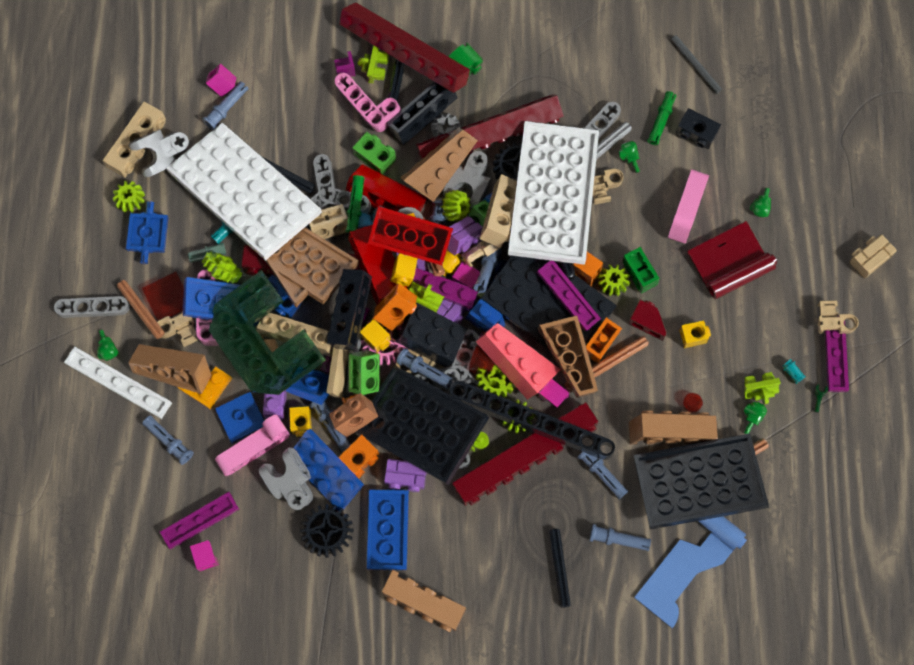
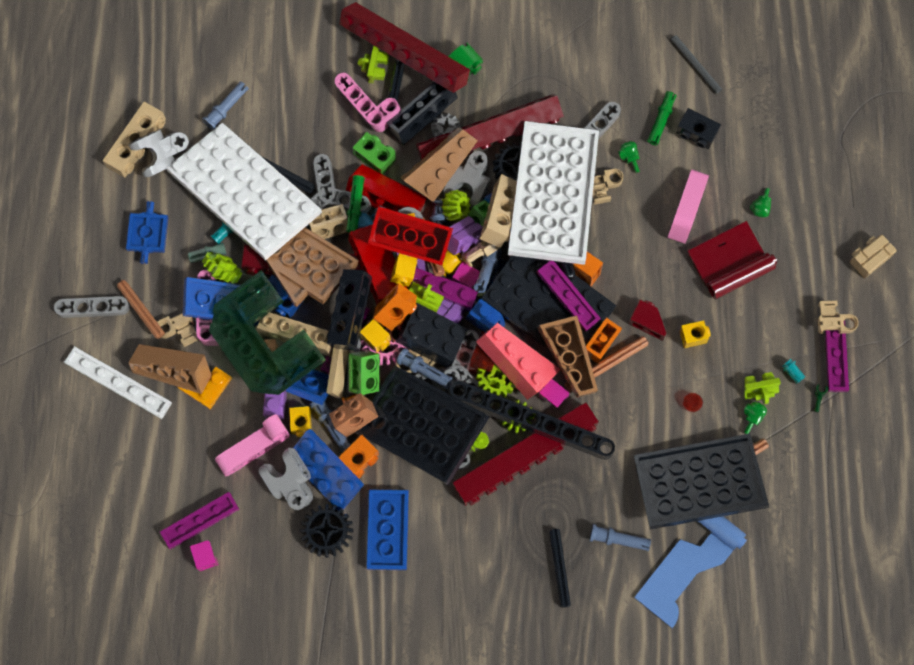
green piece [97,330,119,361] -> none
lime gear [113,181,145,213] -> none
clear red tile [142,271,184,321] -> none
sand blue pin [142,415,194,465] -> none
dark pink panel [206,63,236,97] -> none
blue plate [215,392,264,444] -> none
magenta panel [334,51,356,77] -> none
medium nougat wedge [382,570,466,633] -> none
medium lavender brick [385,459,427,492] -> none
sand blue pin [578,452,628,499] -> none
light grey axle [596,122,632,160] -> none
lime gear [598,264,630,297] -> none
green brick [622,247,660,294] -> none
medium nougat wedge [629,411,718,445] -> none

